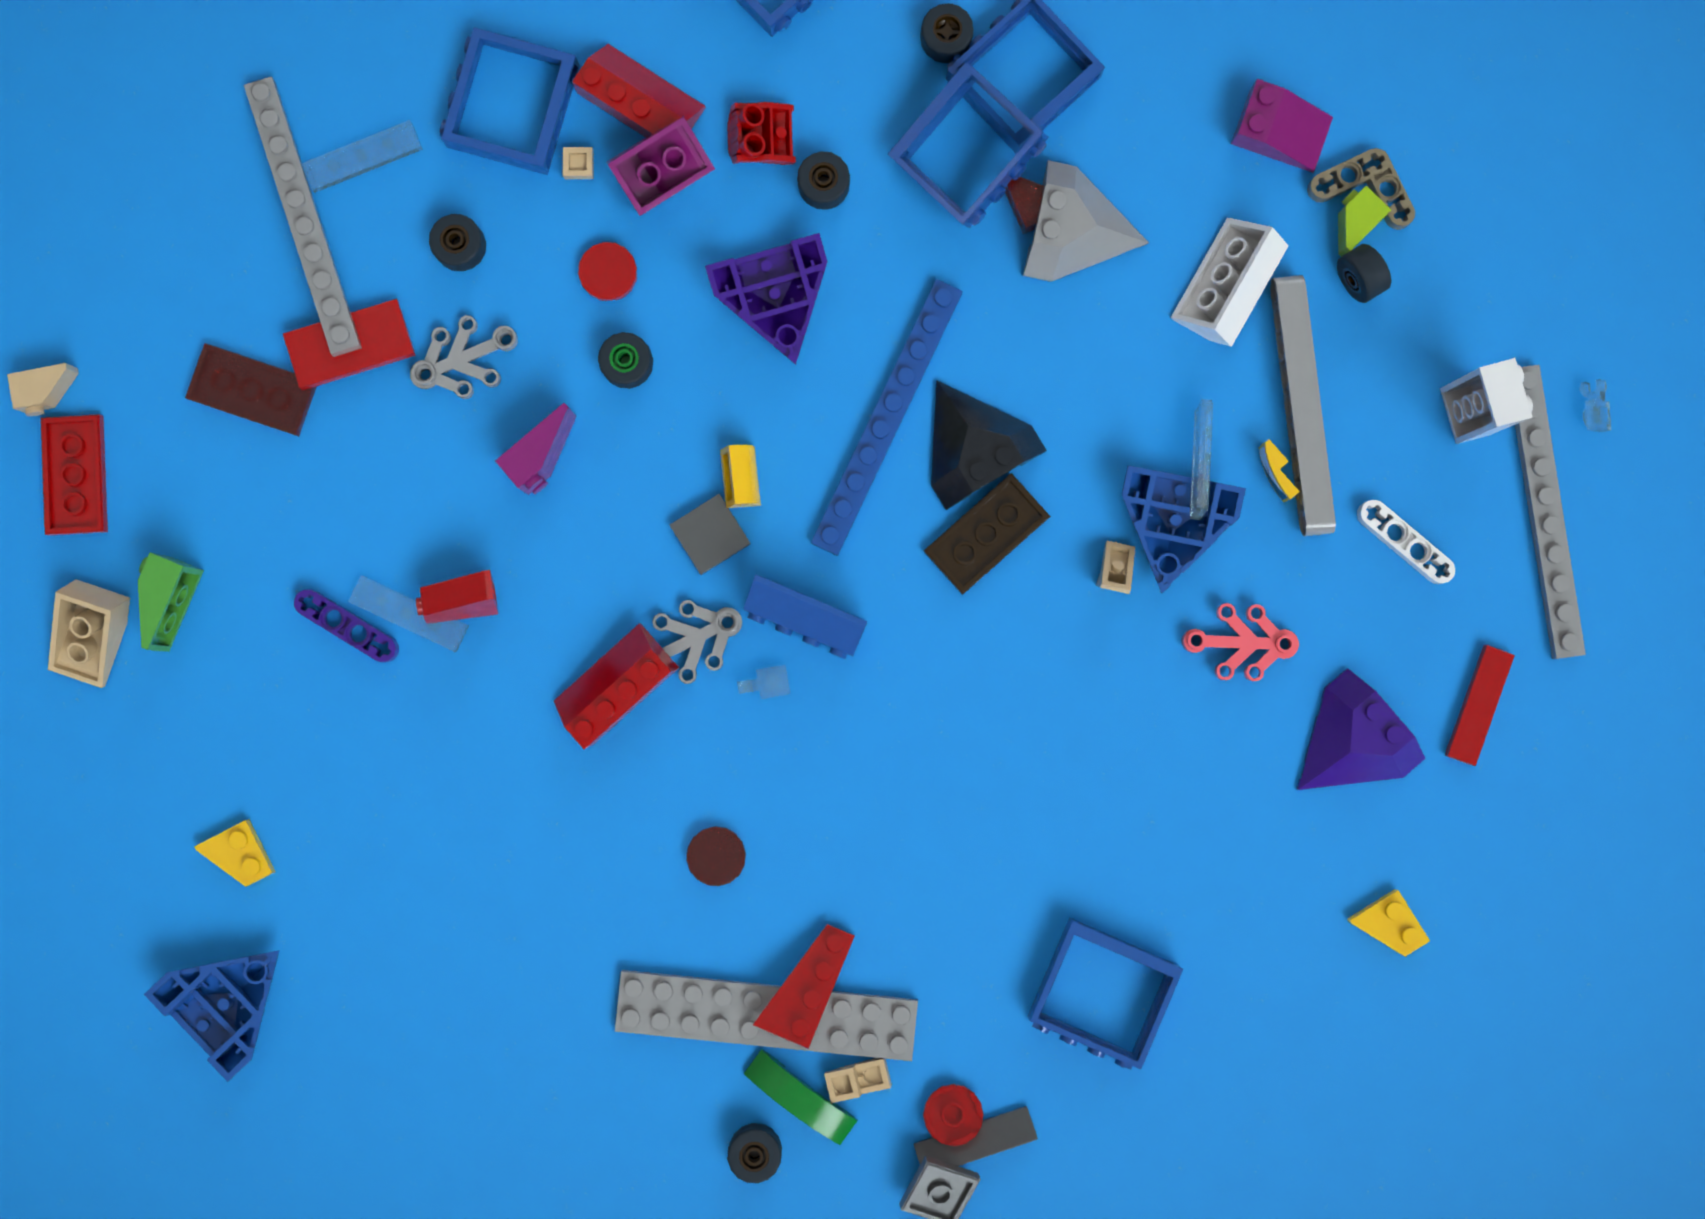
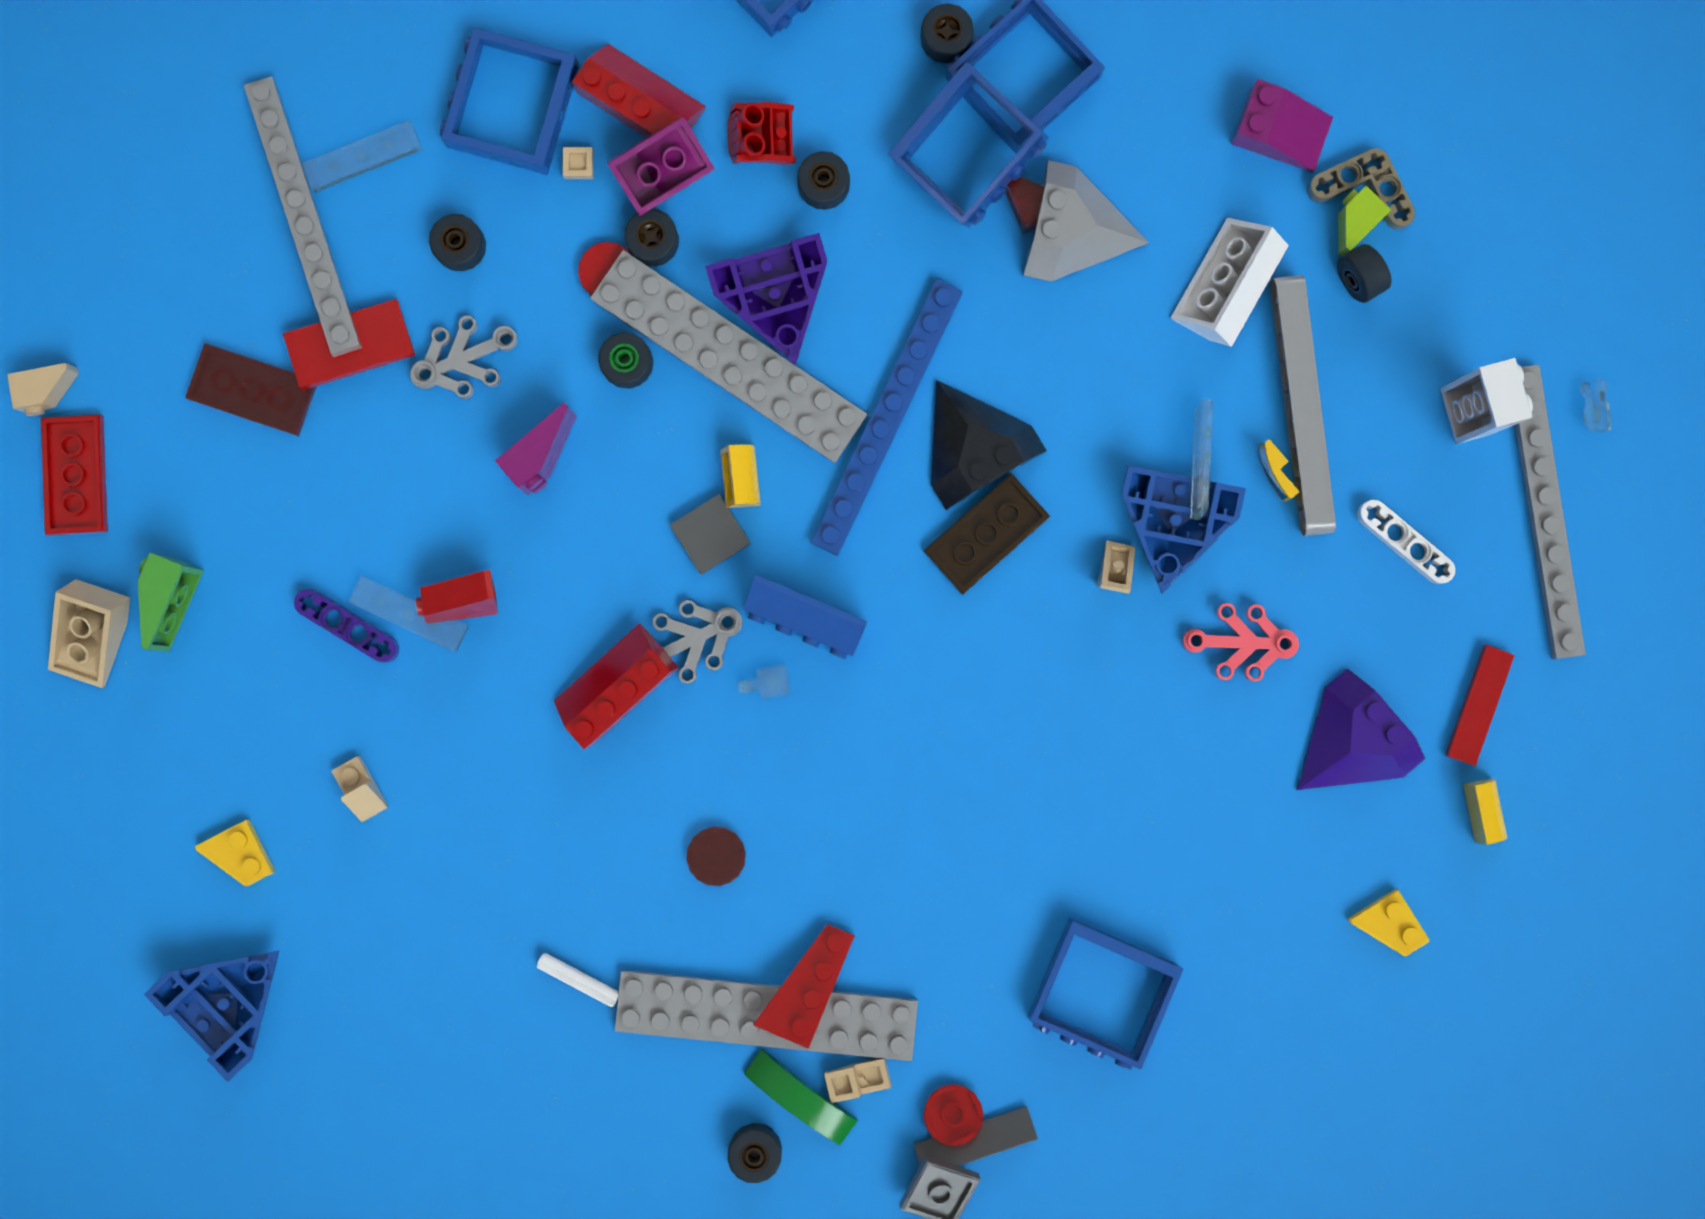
none -> tan slope [331,756,389,822]
none -> white axle [536,953,619,1007]
none -> light grey plate [590,250,868,464]
none -> black wheel [624,209,679,266]
none -> yellow brick [1463,778,1508,845]

